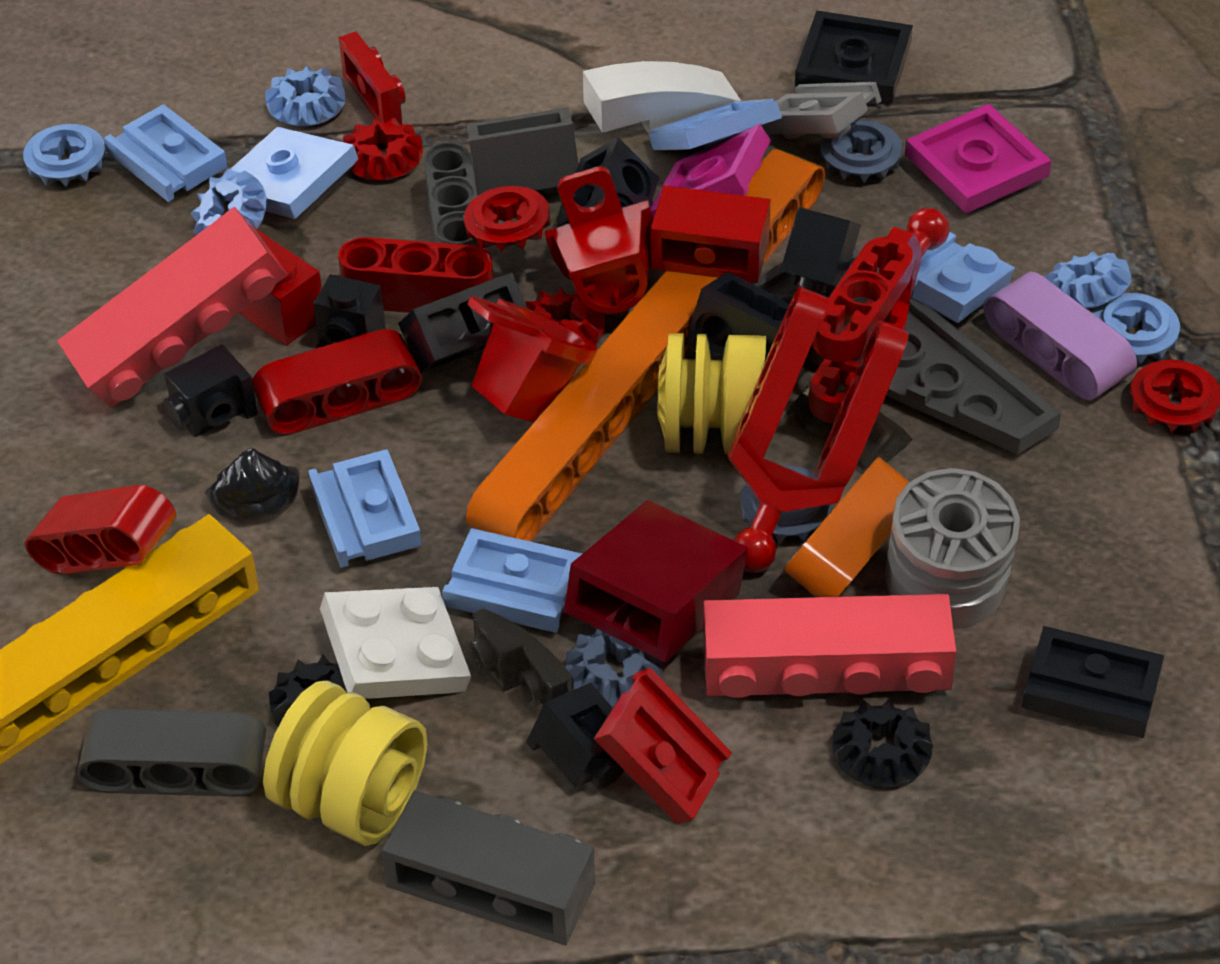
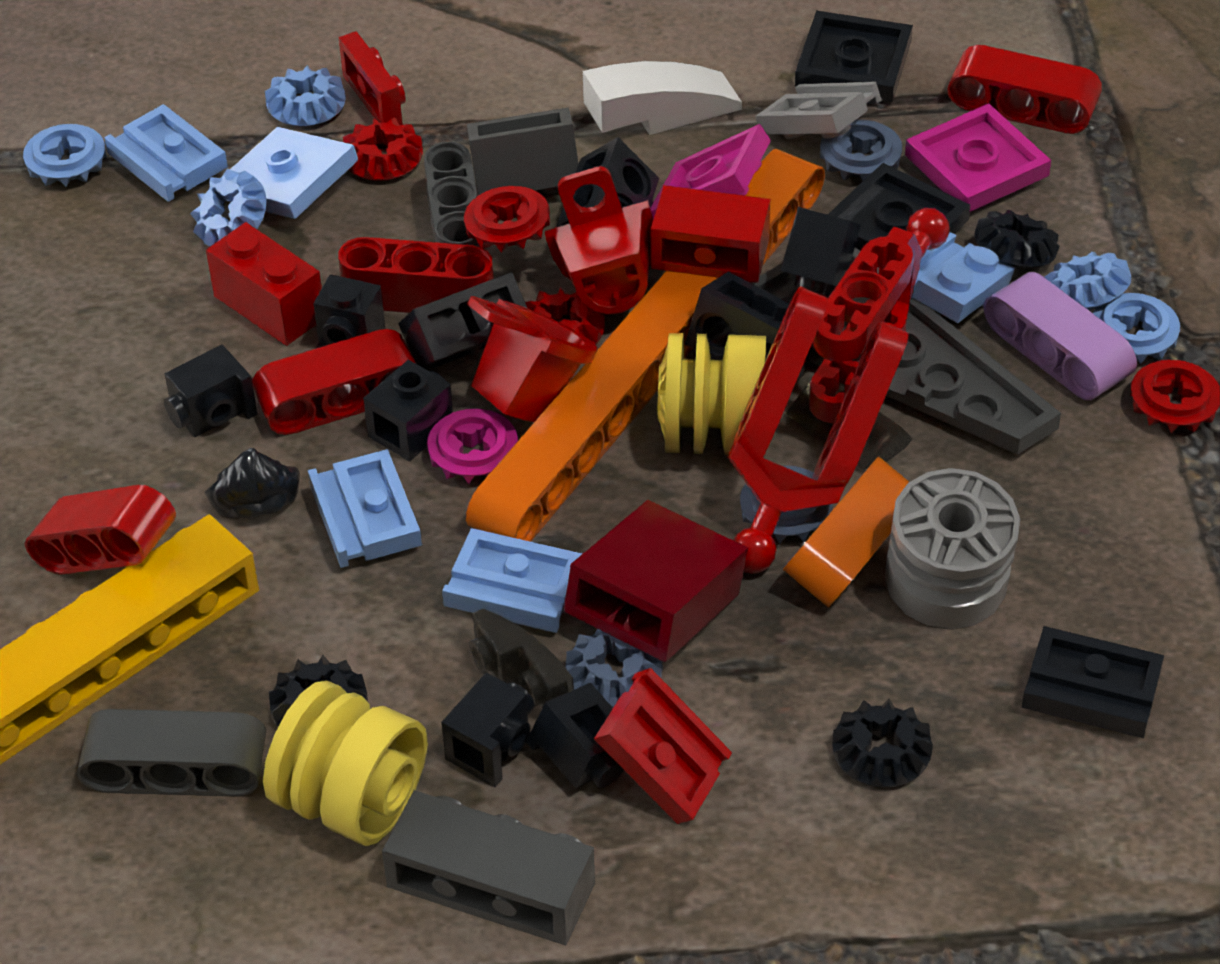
coral brick [57,206,288,408] -> none
white plate [320,587,471,699] -> none
light blue plate [648,99,782,150] -> none
coral brick [703,594,956,698] -> none
none -> black brick [363,360,453,462]
none -> dark pink gear [427,409,518,484]
none -> black brick [441,672,535,787]
none -> black plate [827,163,970,251]
none -> red beam [947,45,1102,134]
none -> black gear [974,210,1060,268]

